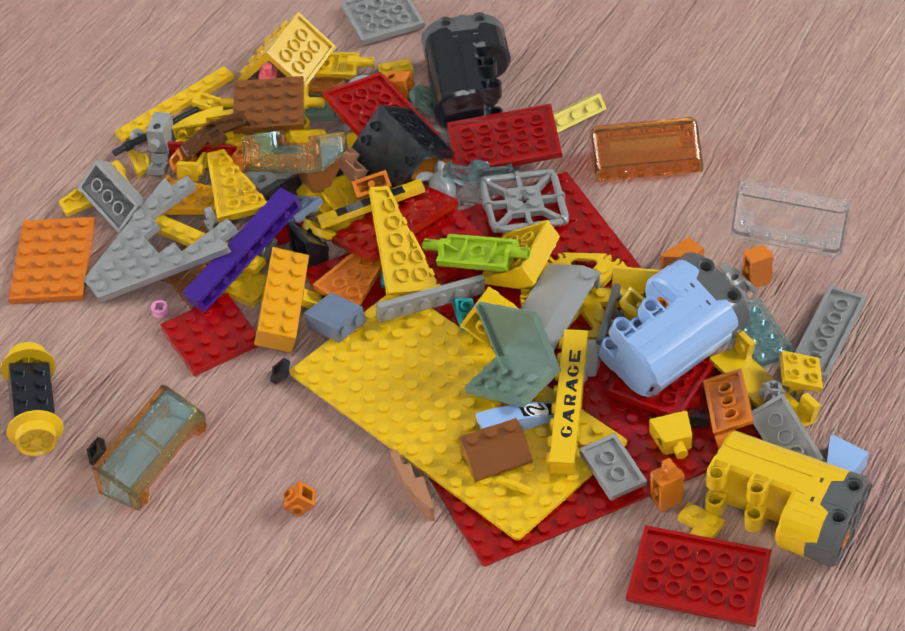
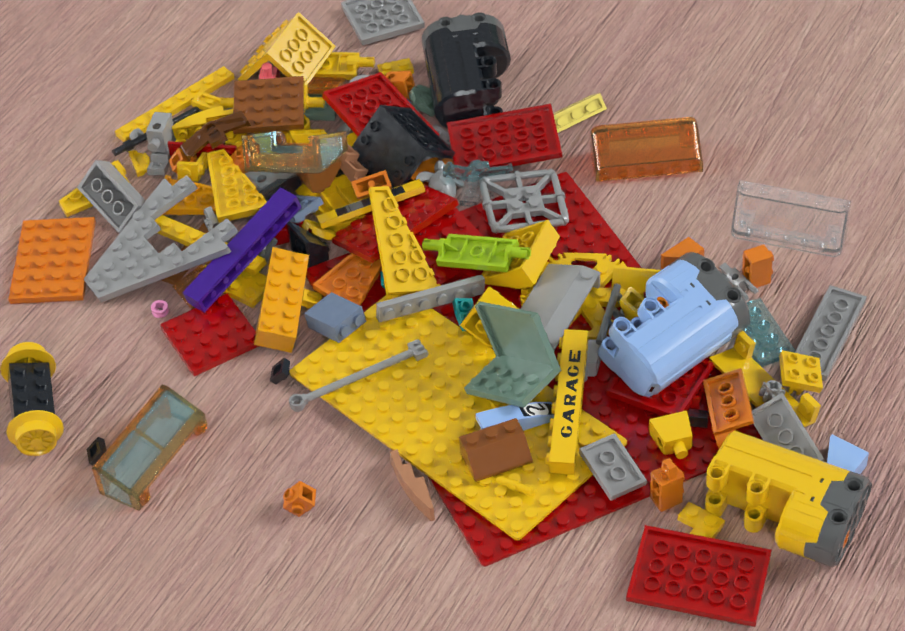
none -> light grey hinge [289,339,429,412]

